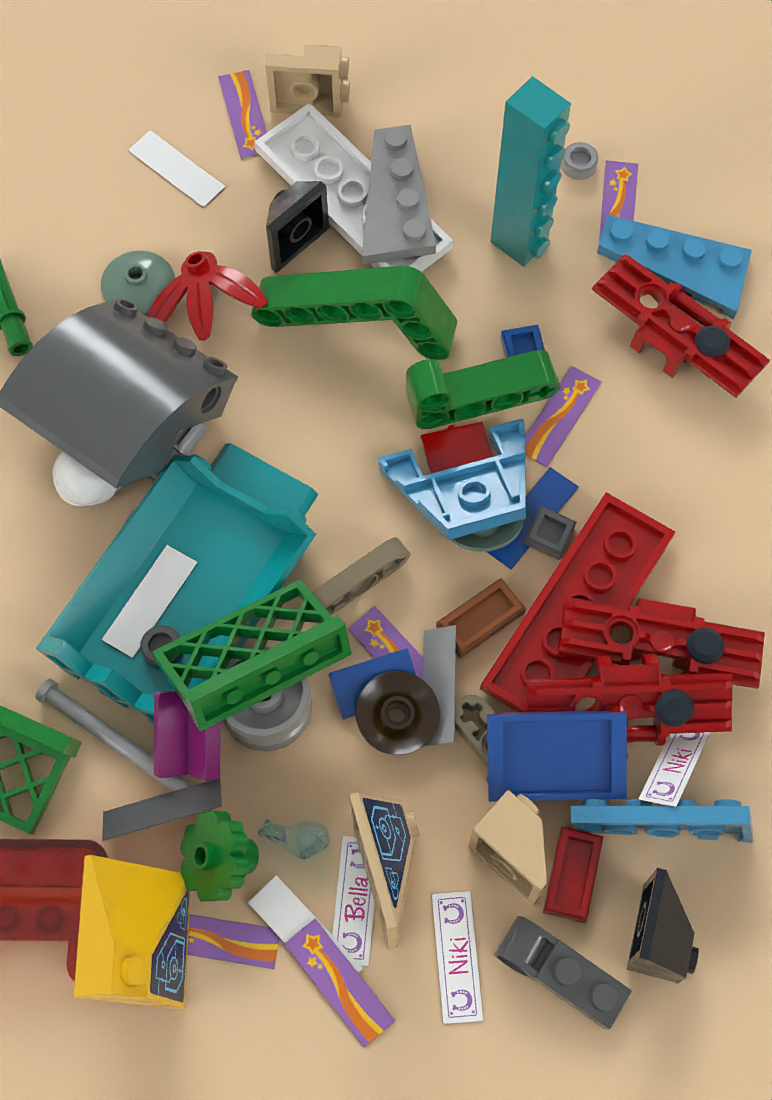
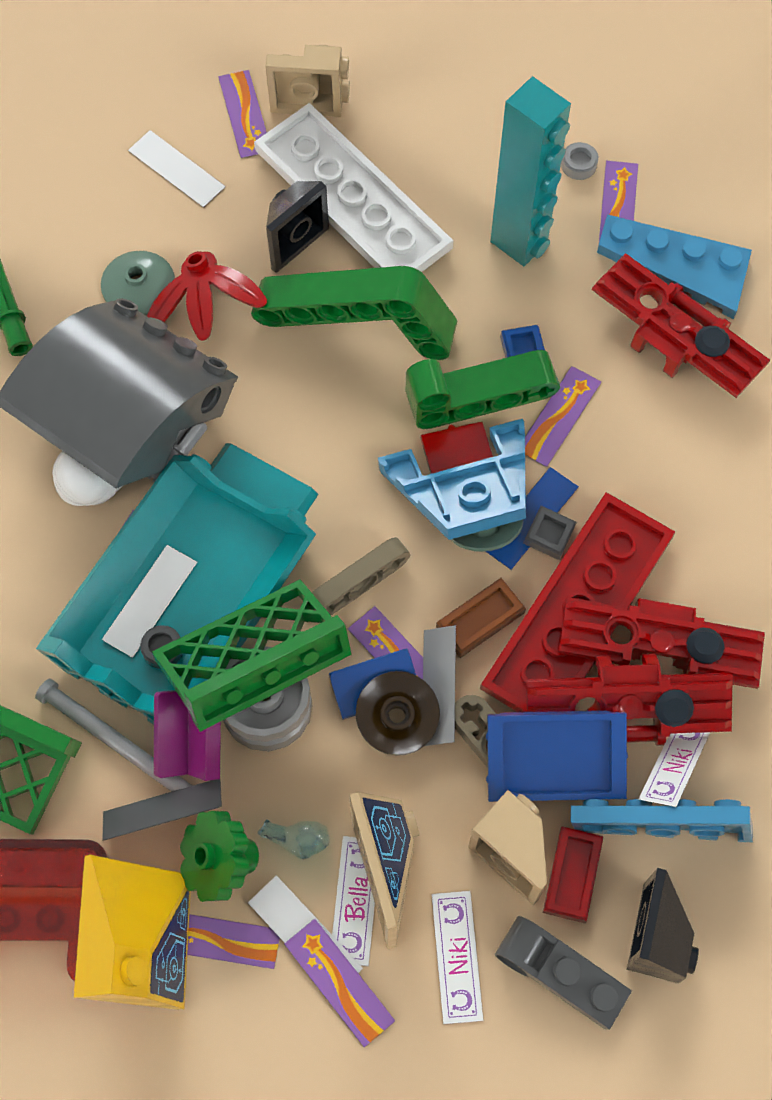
light grey wing [362,124,436,265] -> none

